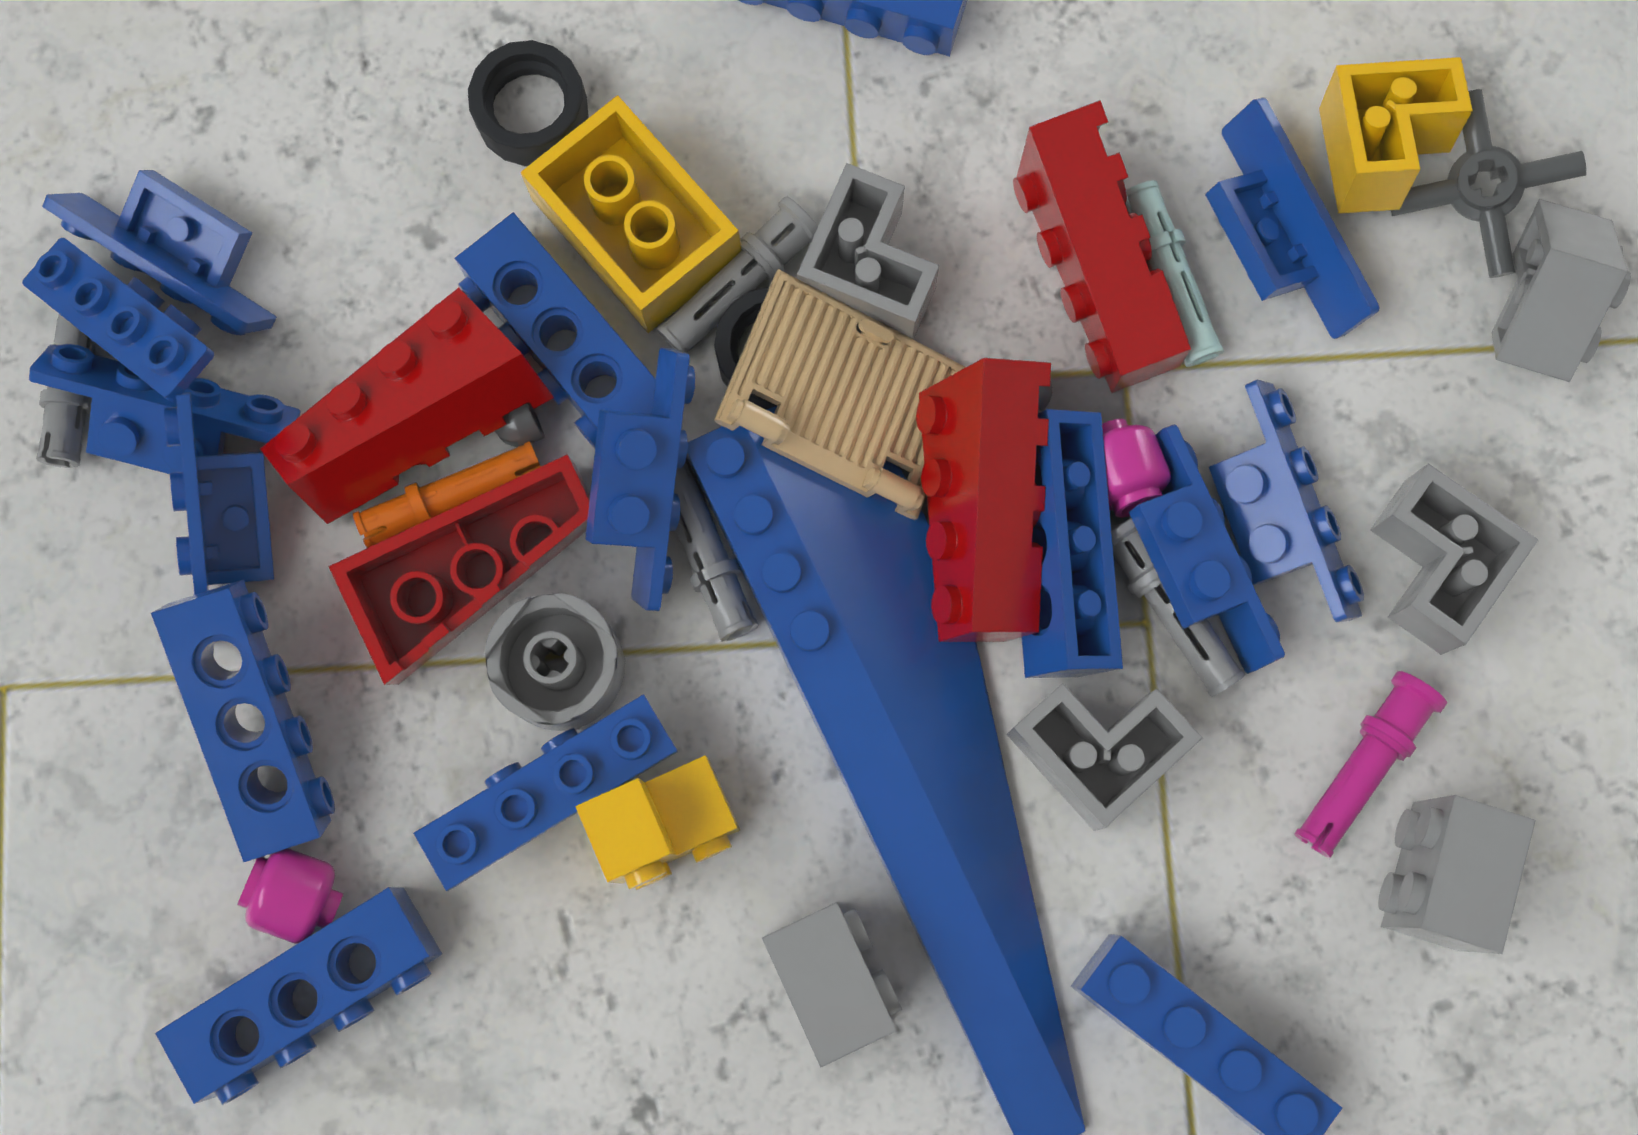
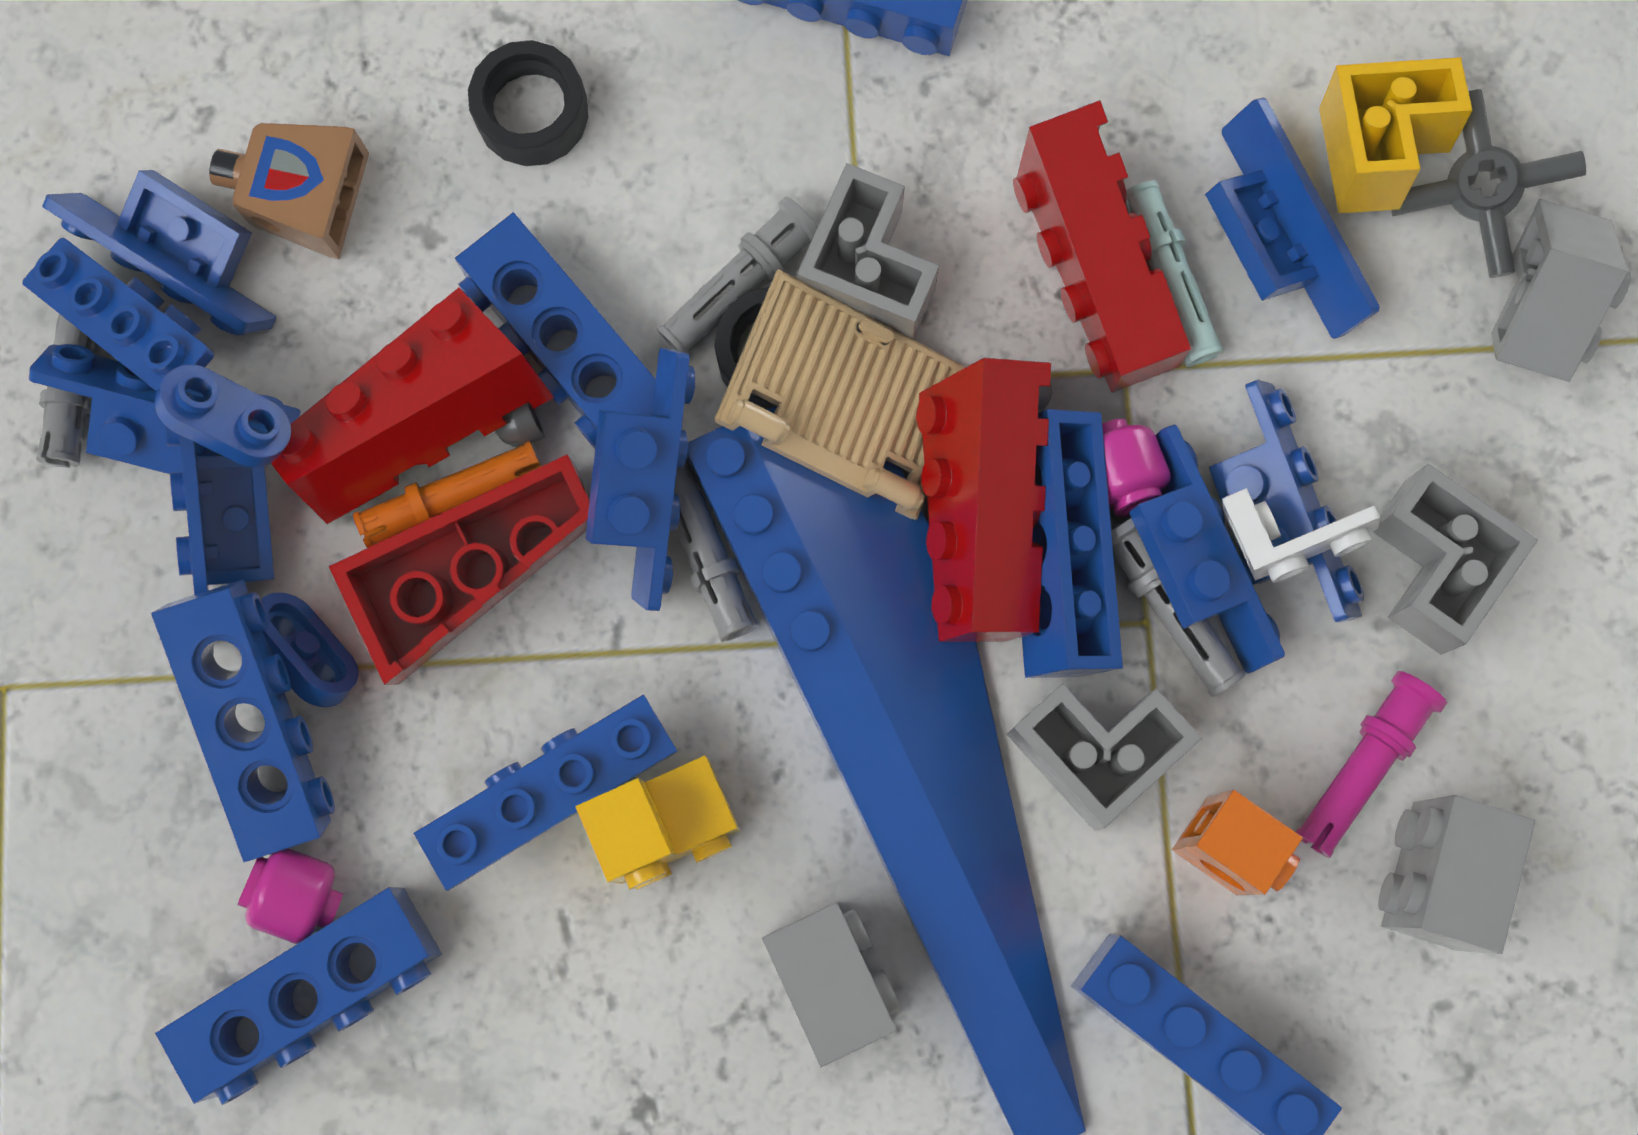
light grey brick [485,593,625,731] -> none
yellow brick [520,95,742,333] -> none
none -> blue plate [155,365,291,467]
none -> medium nougat torso [209,123,369,259]
none -> blue plate [261,592,359,707]
none -> orange brick [1172,789,1303,895]
none -> white bracket [1222,488,1381,583]

